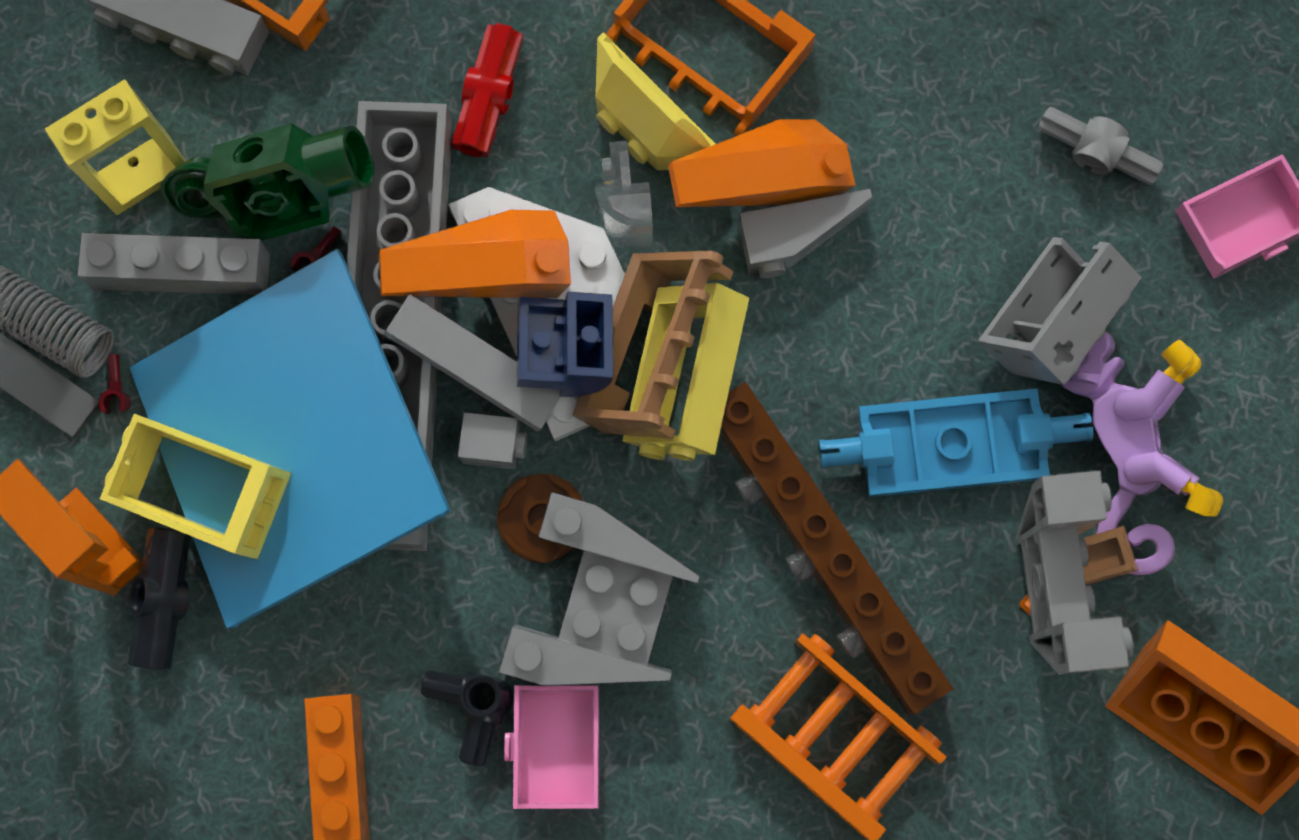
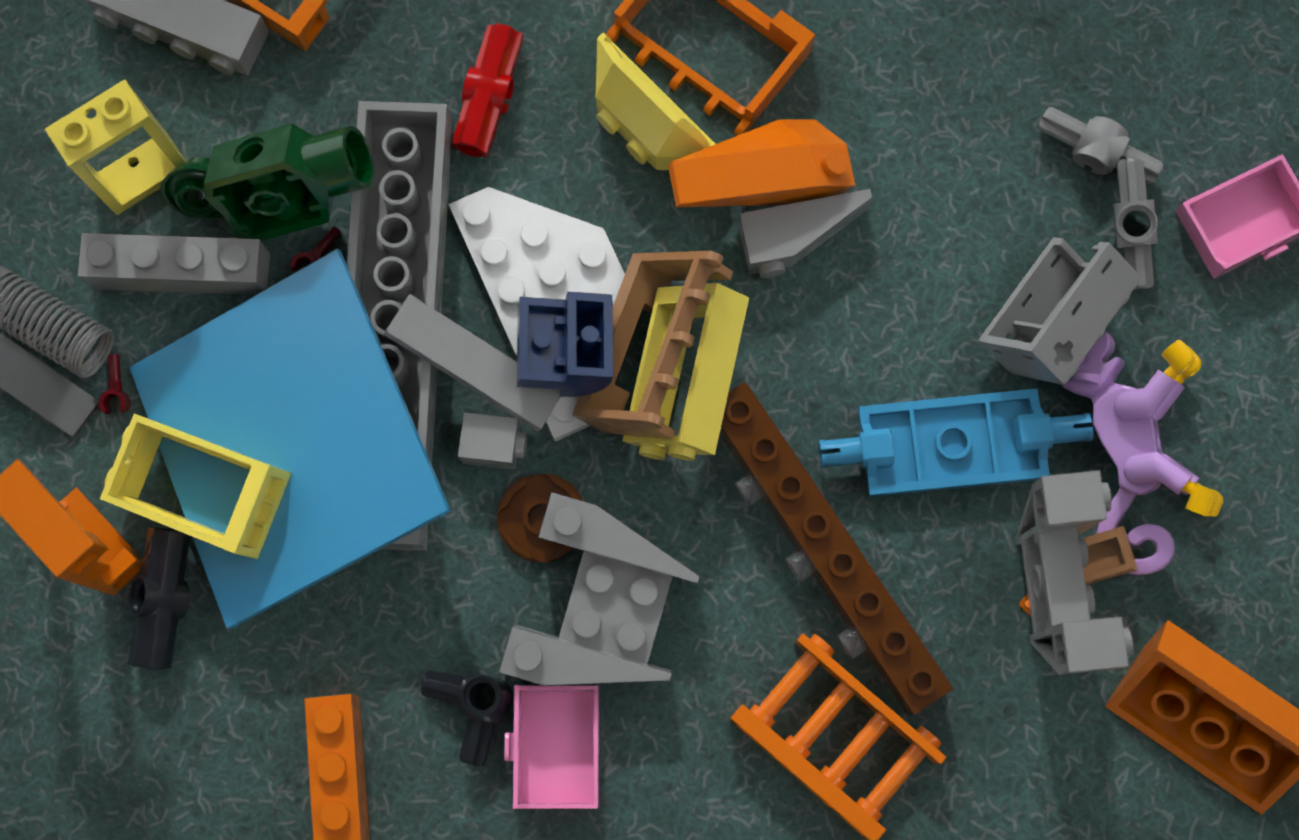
orange wedge [379,209,571,298] -> none
clear brick [595,141,654,251] -> none
none -> light grey axle [1113,158,1158,290]

